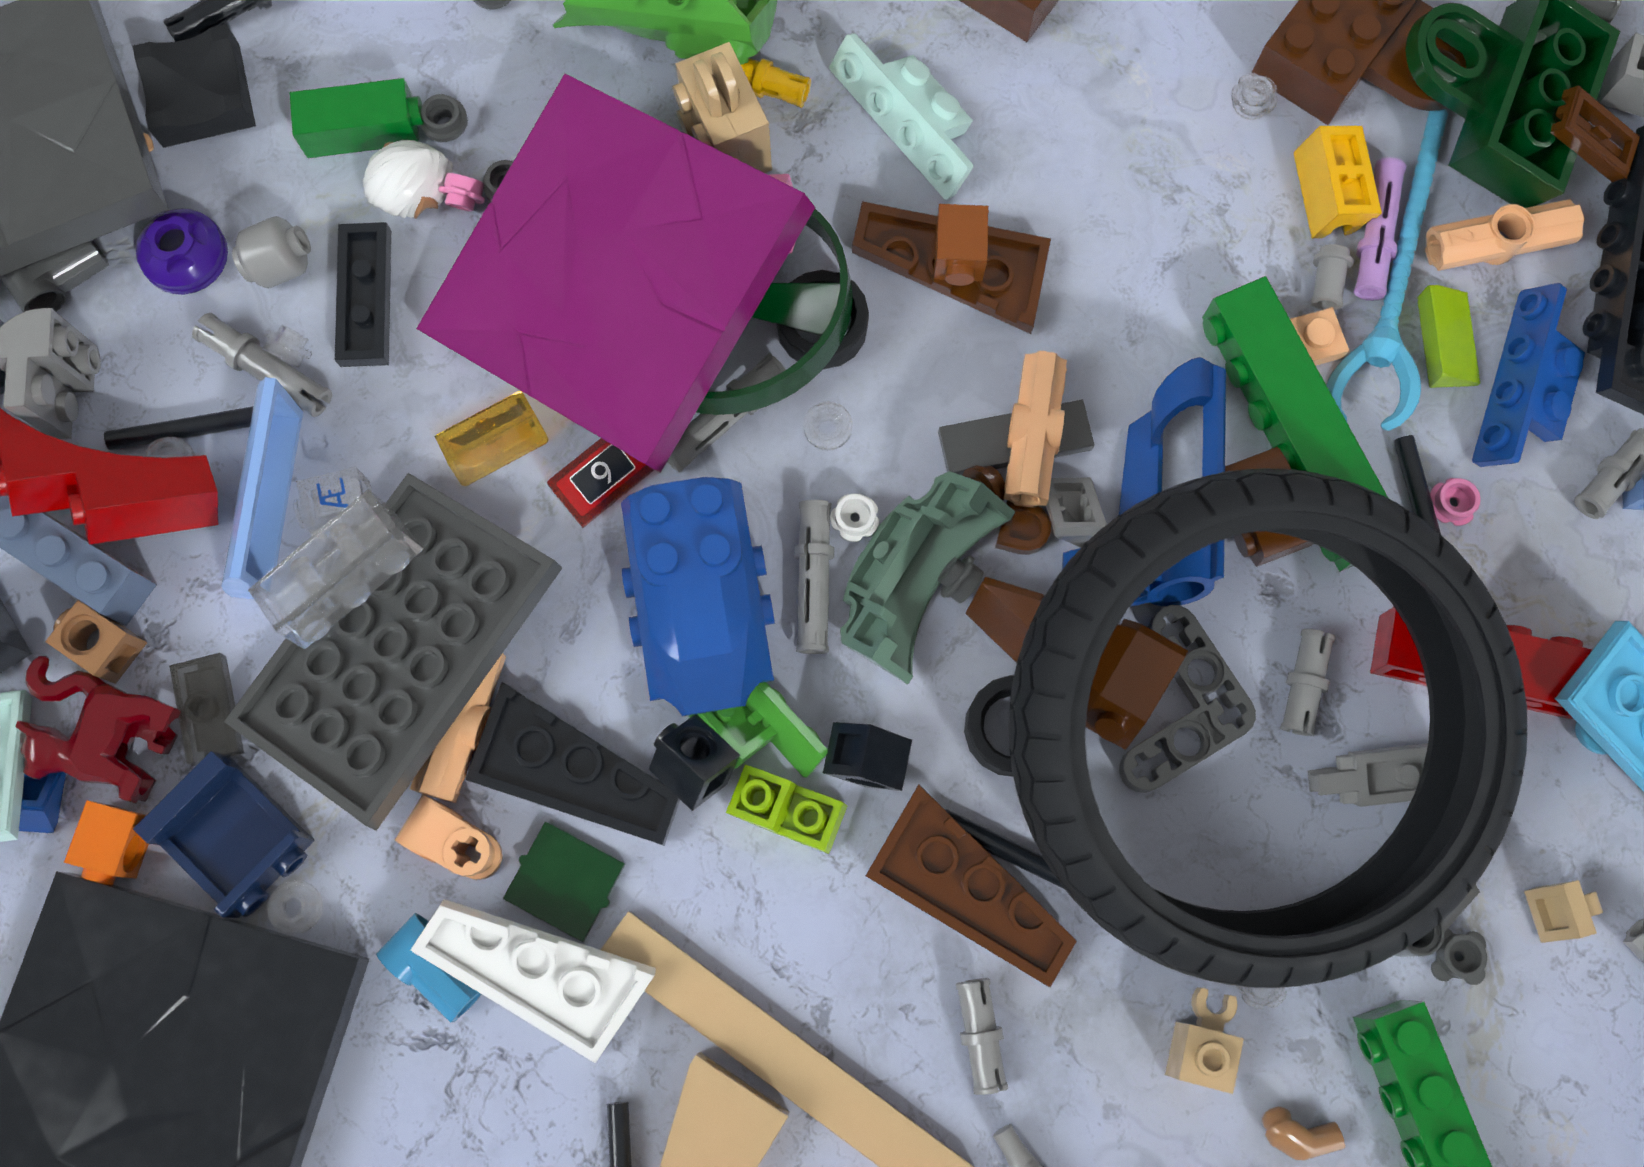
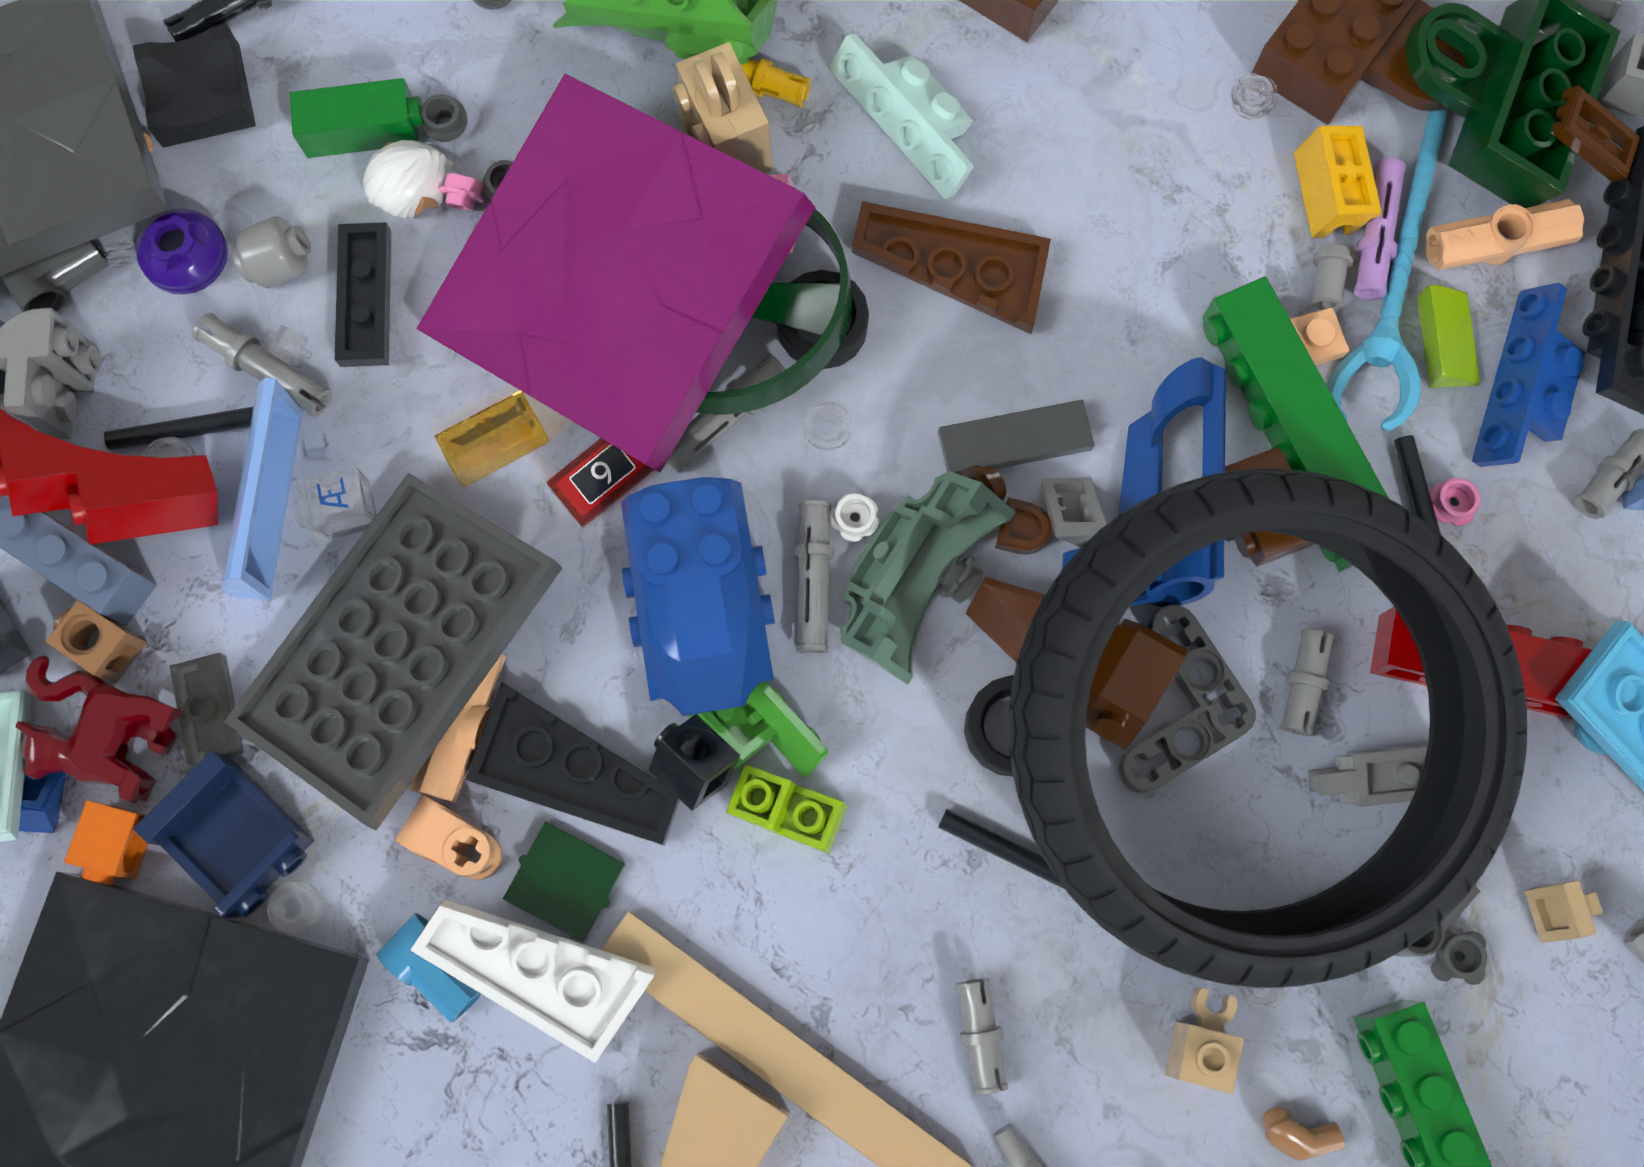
clear brick [248,489,423,650] -> none
black brick [823,722,912,791] -> none
reddish brown wing [865,784,1077,988] -> none
dark orange brick [934,204,989,286] -> none
light nougat piece [1004,351,1067,508] -> none

